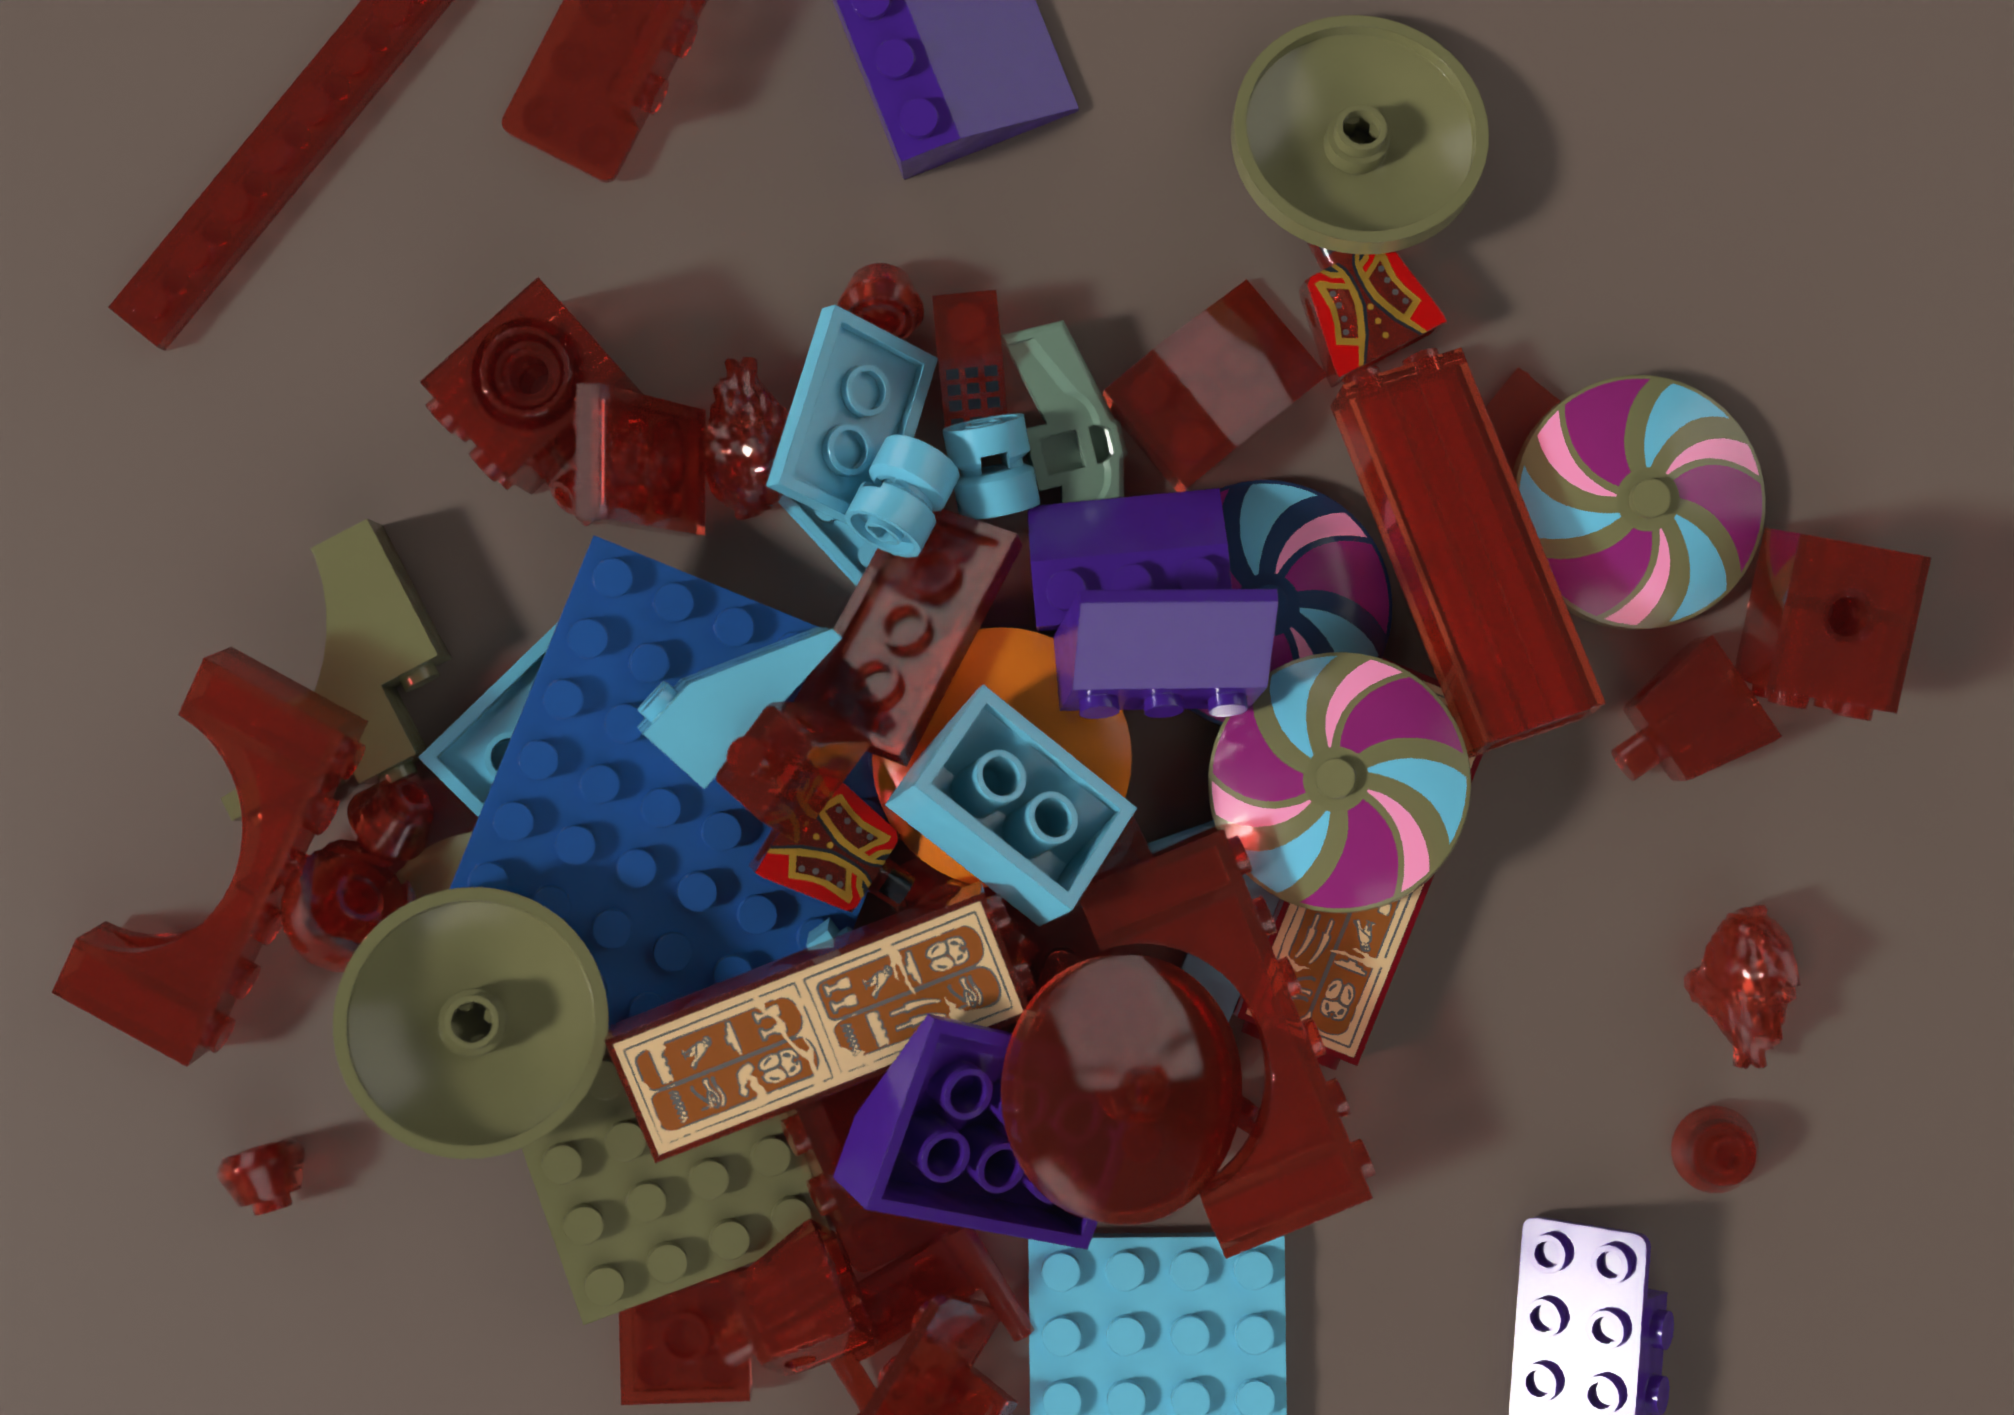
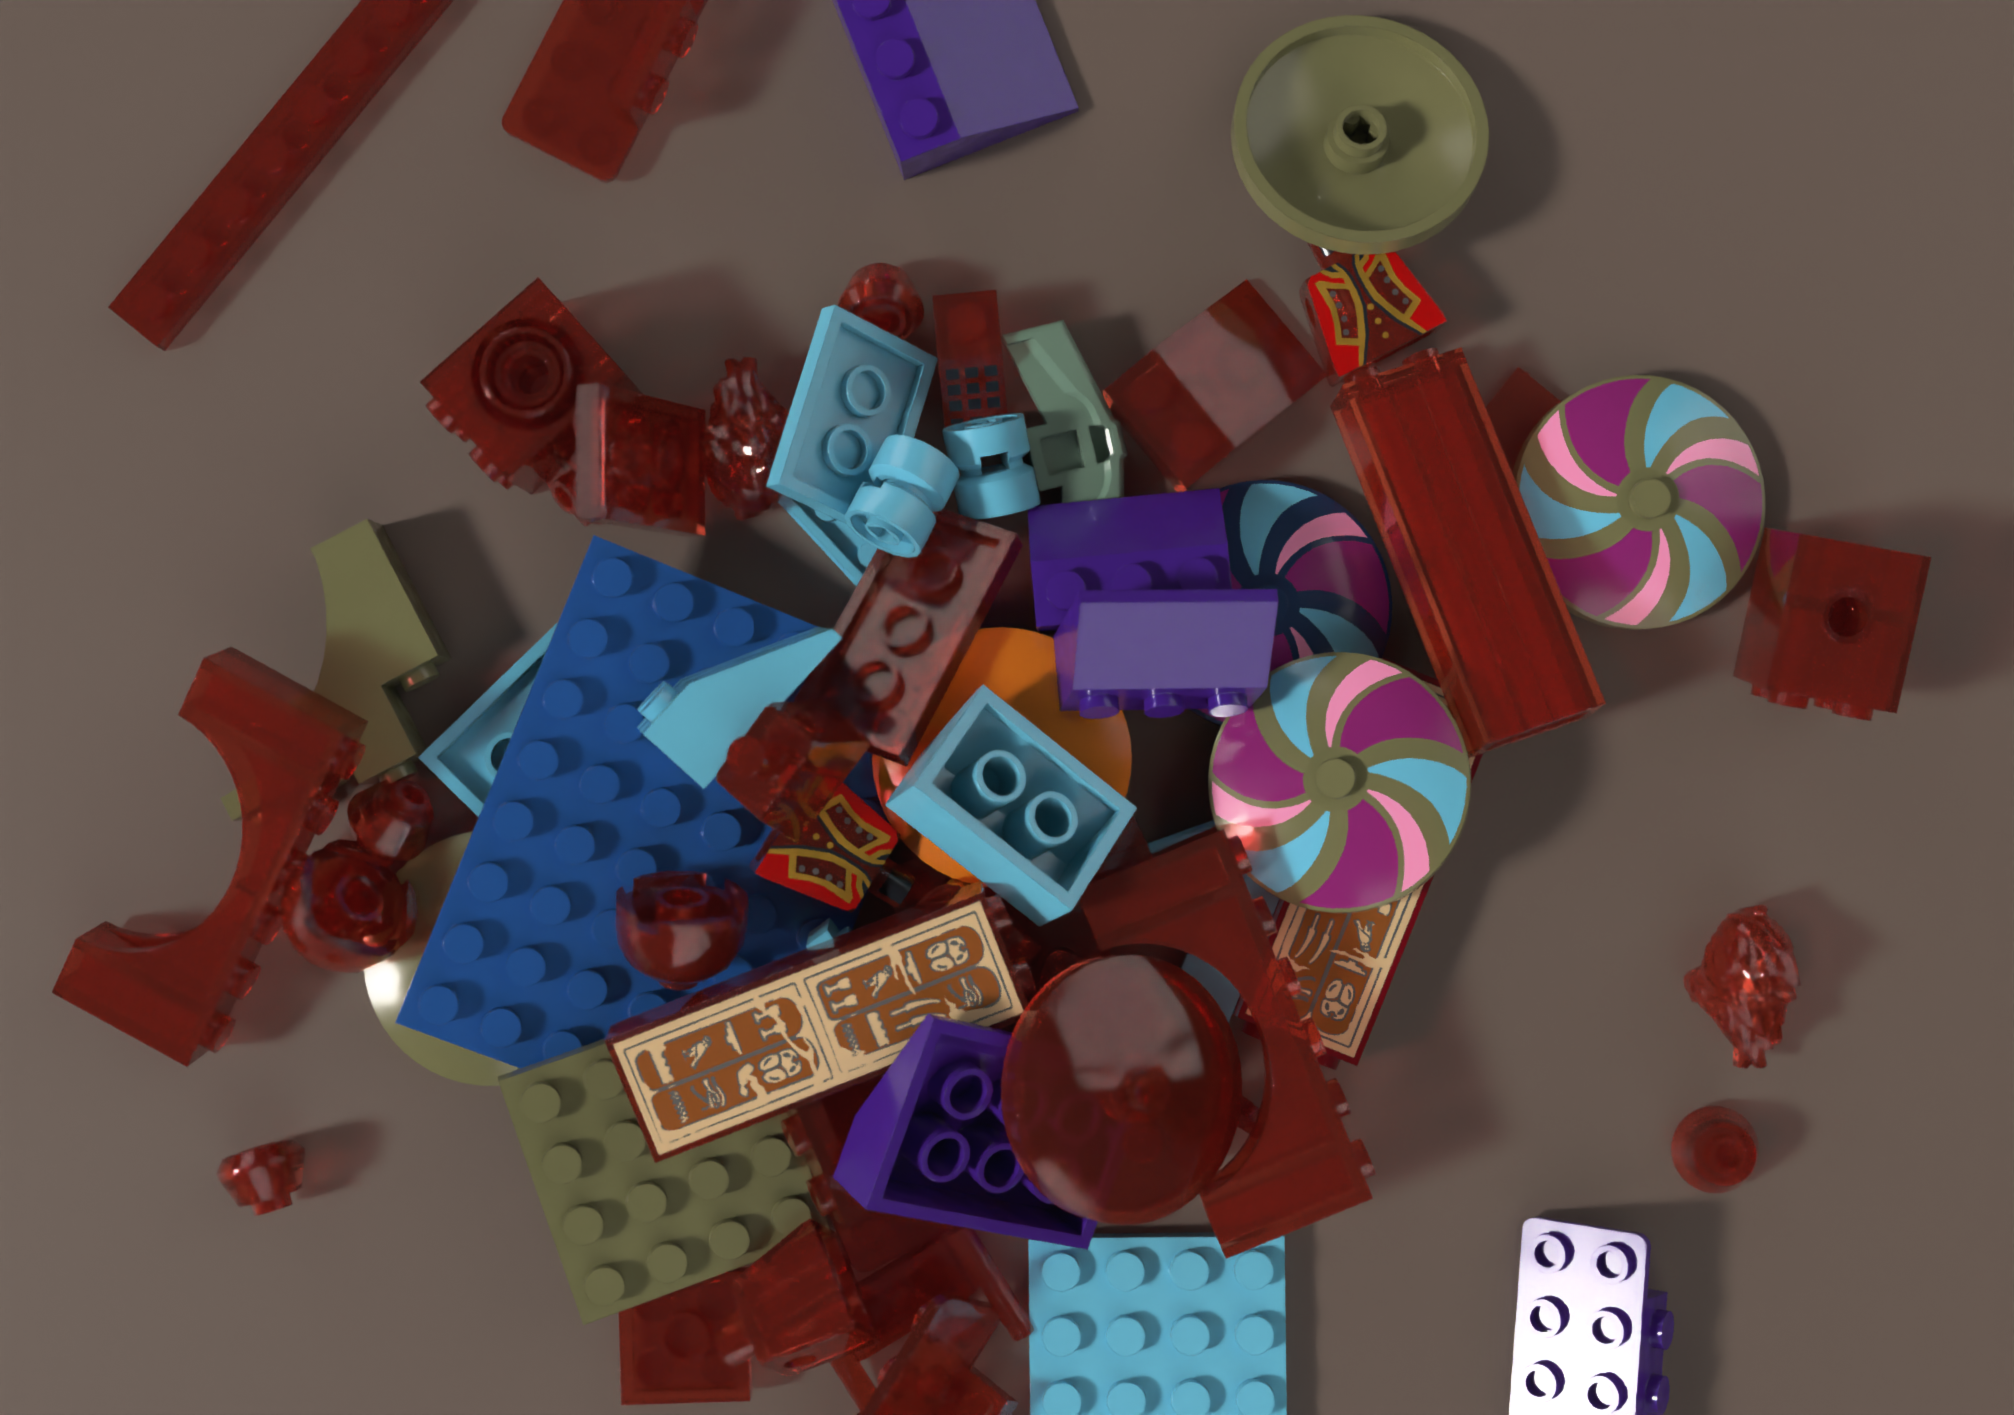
olive dish [333,887,608,1159] -> none
clear red torso [1611,635,1782,781] -> none
none -> clear red cylinder [615,871,749,990]

